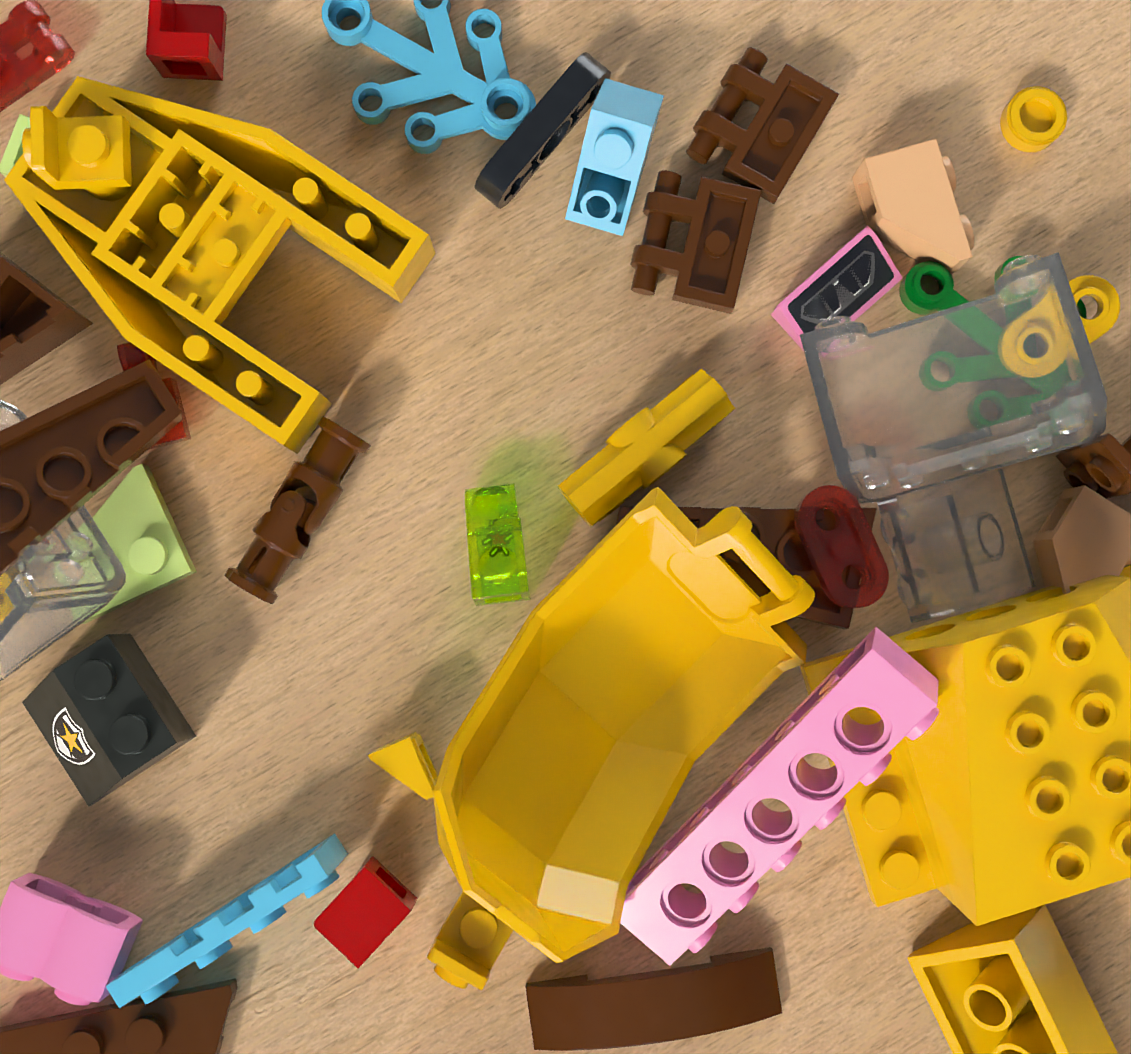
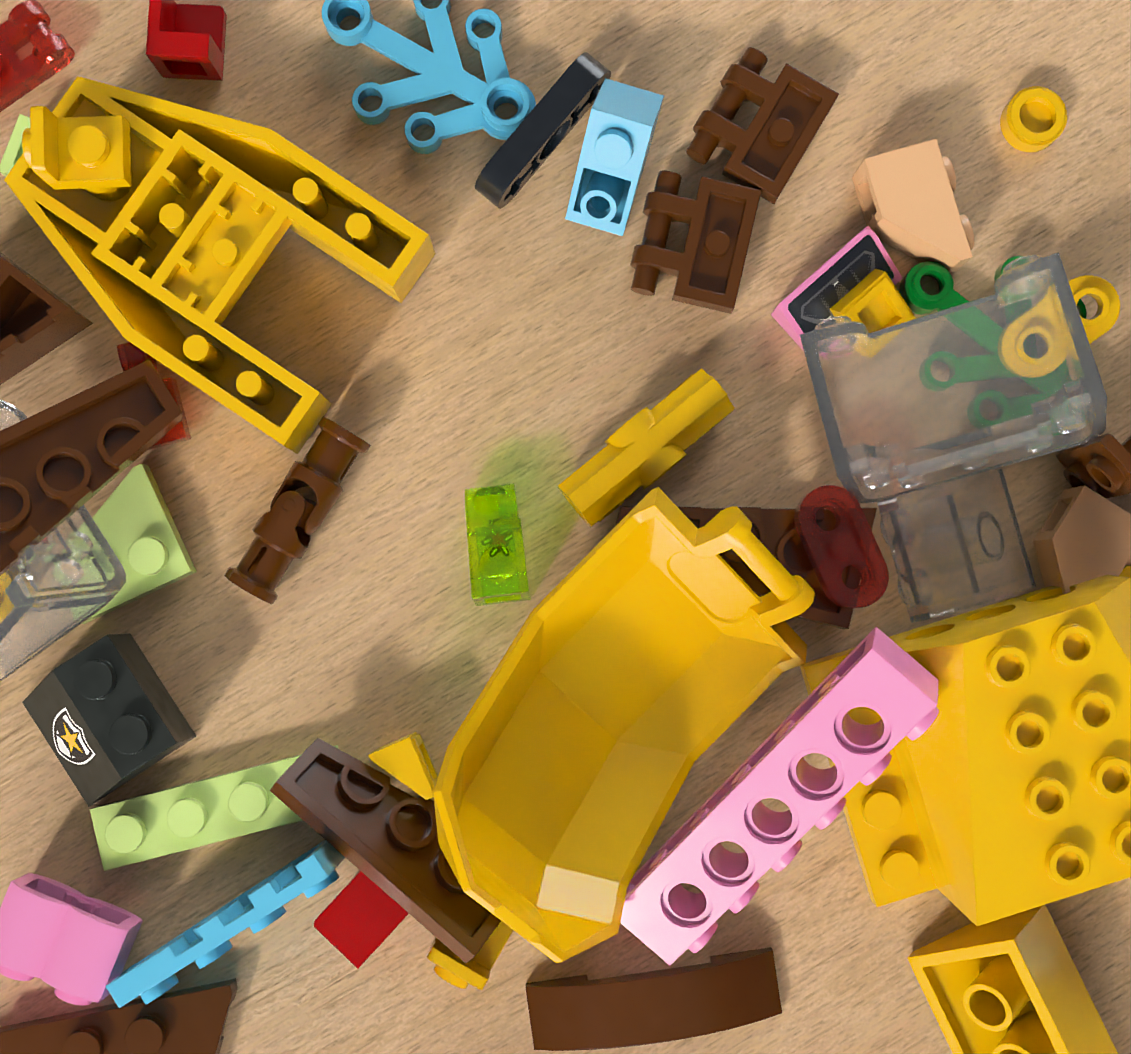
none -> yellowish green plate [90,745,339,871]
none -> reddish brown wing [270,738,501,963]
none -> yellow tile [830,269,916,358]

